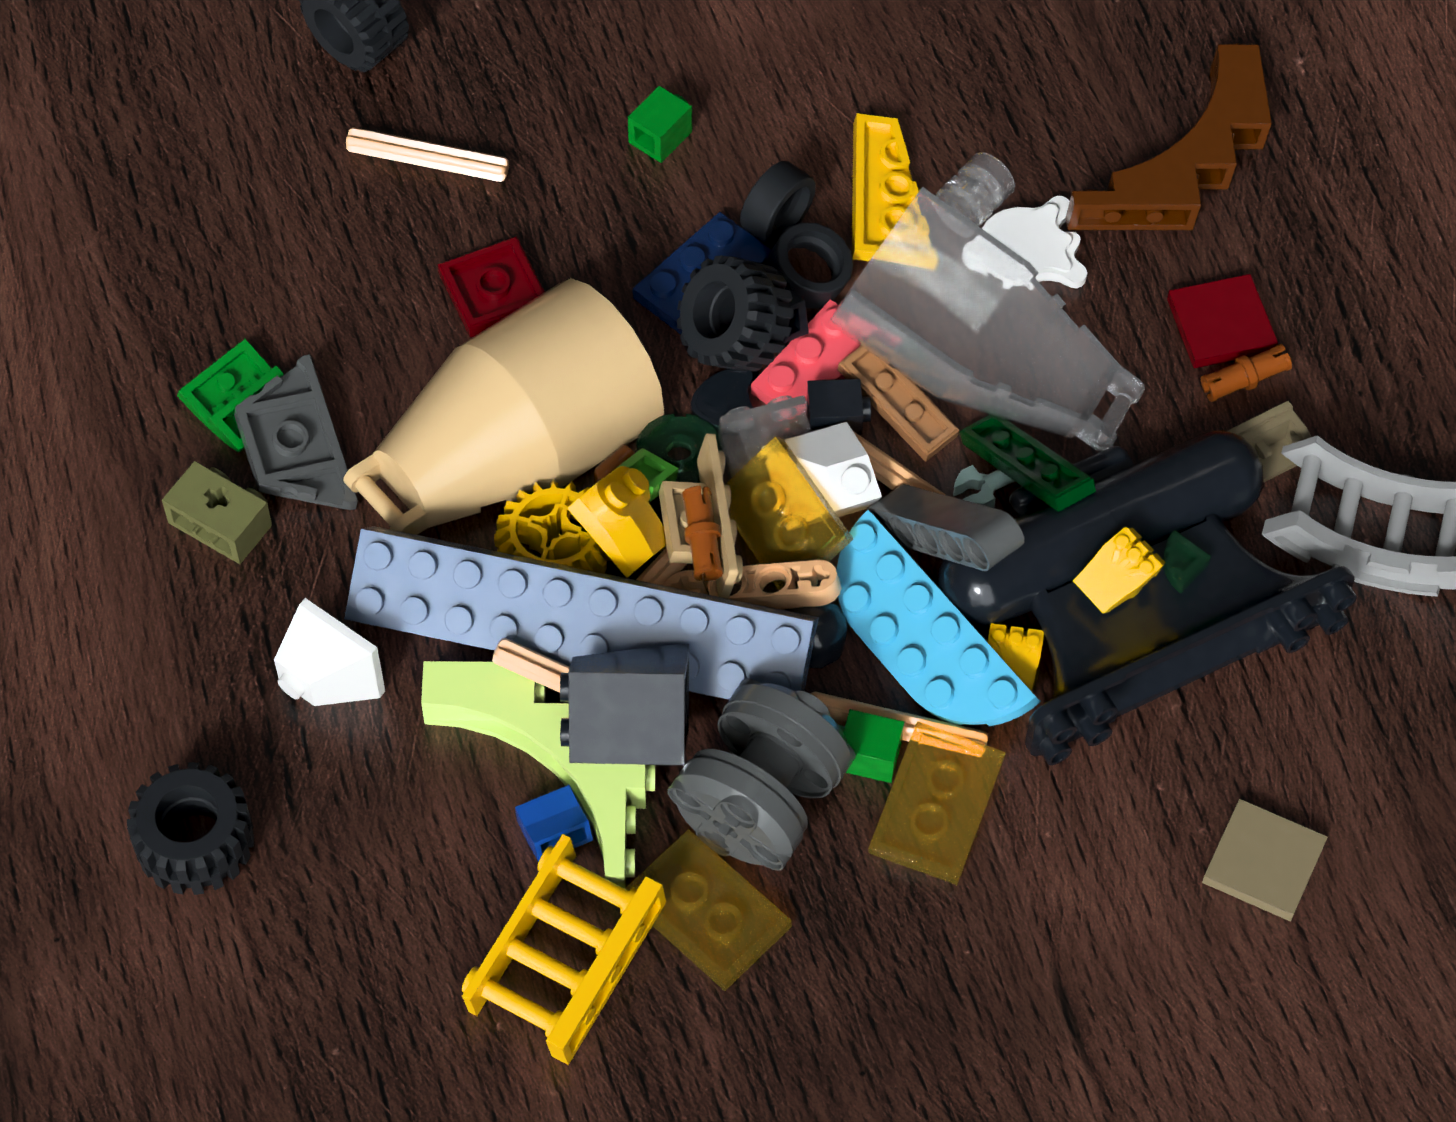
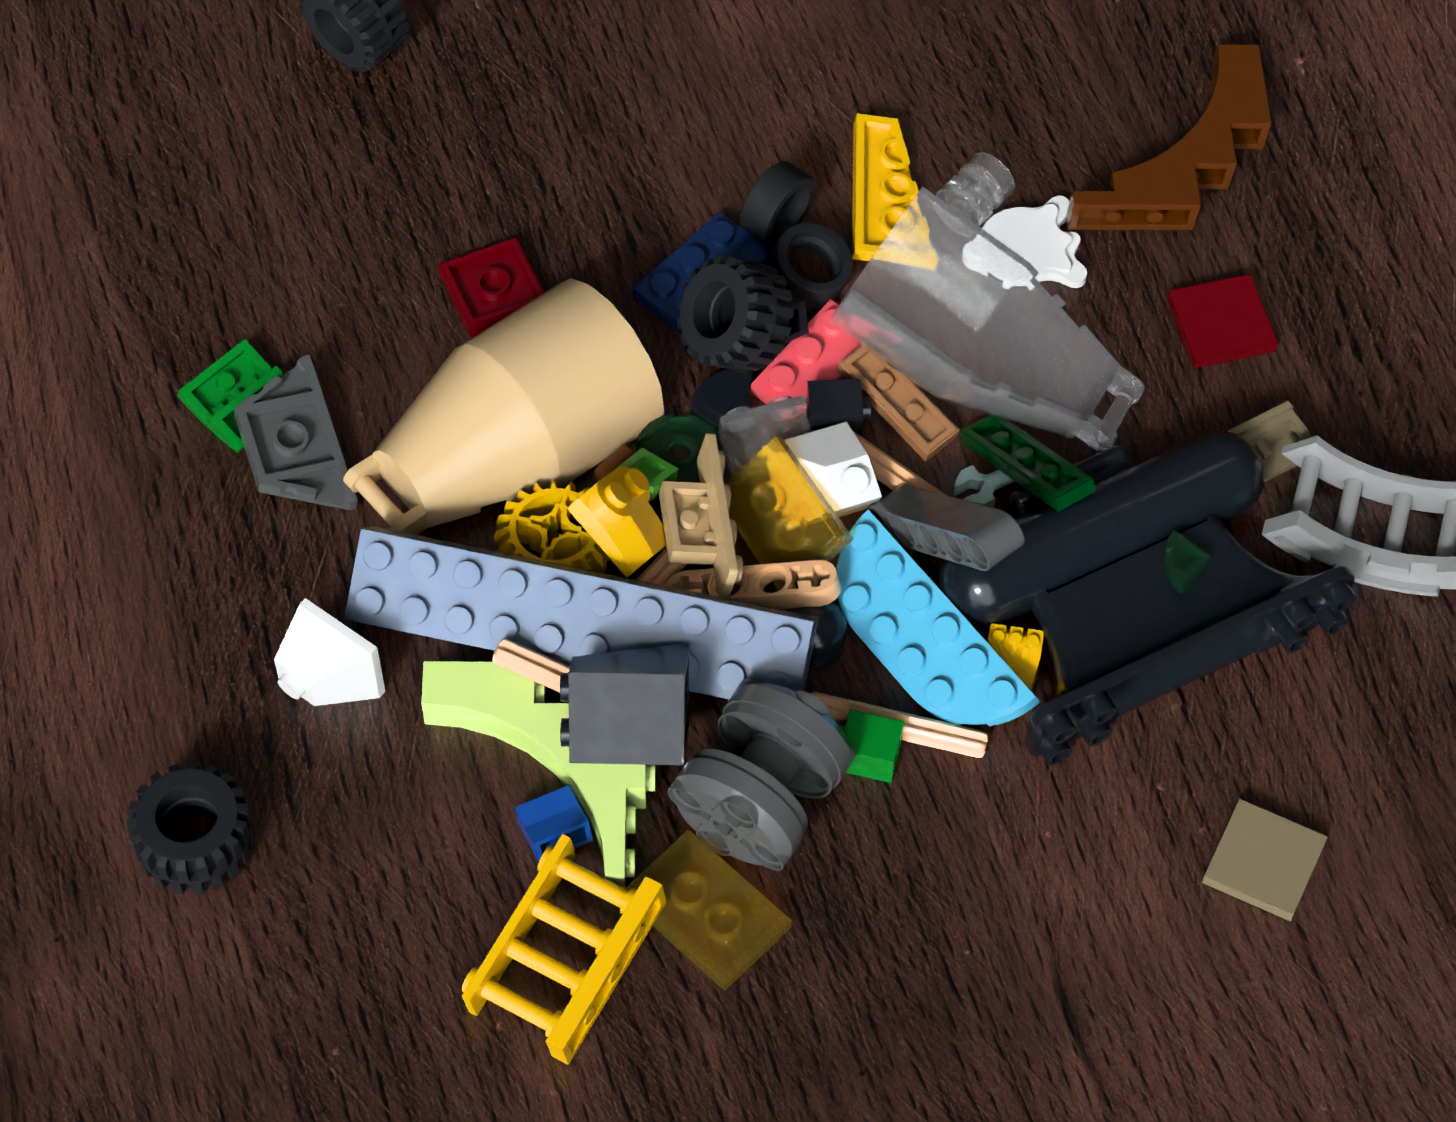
olive brick [162,461,272,564] -> none
light nougat axle [346,127,509,182] -> none
green brick [628,86,692,163] -> none
dark orange pin [682,486,723,581] -> none
clear yellow tile [868,721,1006,885] -> none
yellow hand [1073,527,1166,614] -> none
dark orange pin [1201,344,1292,402] -> none

